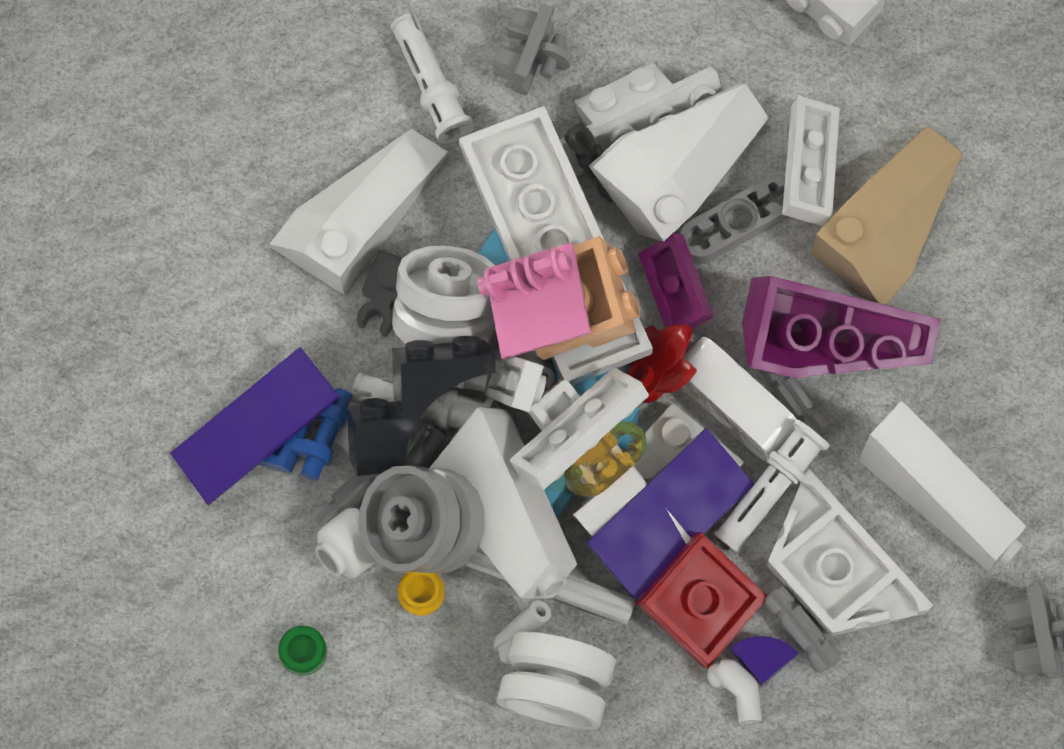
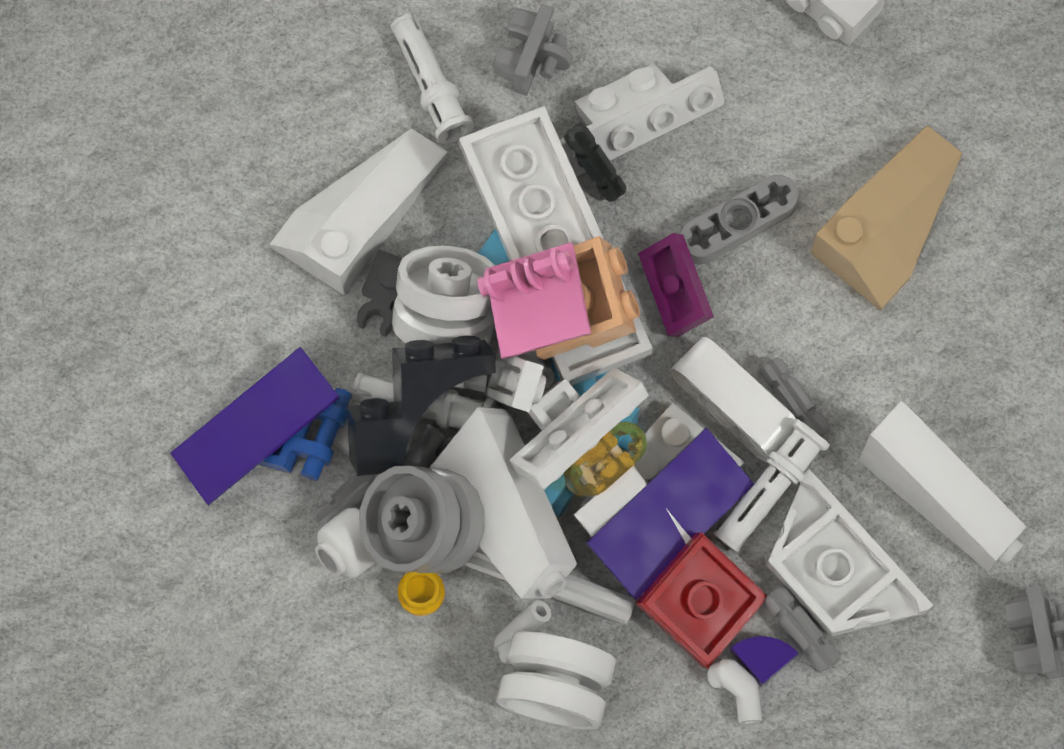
green tile [278,626,327,676] -> none
white wedge [589,83,769,241] -> none
red plate [626,324,697,403] -> none
magenta wedge [742,276,941,378] -> none
white plate [782,95,840,226] -> none

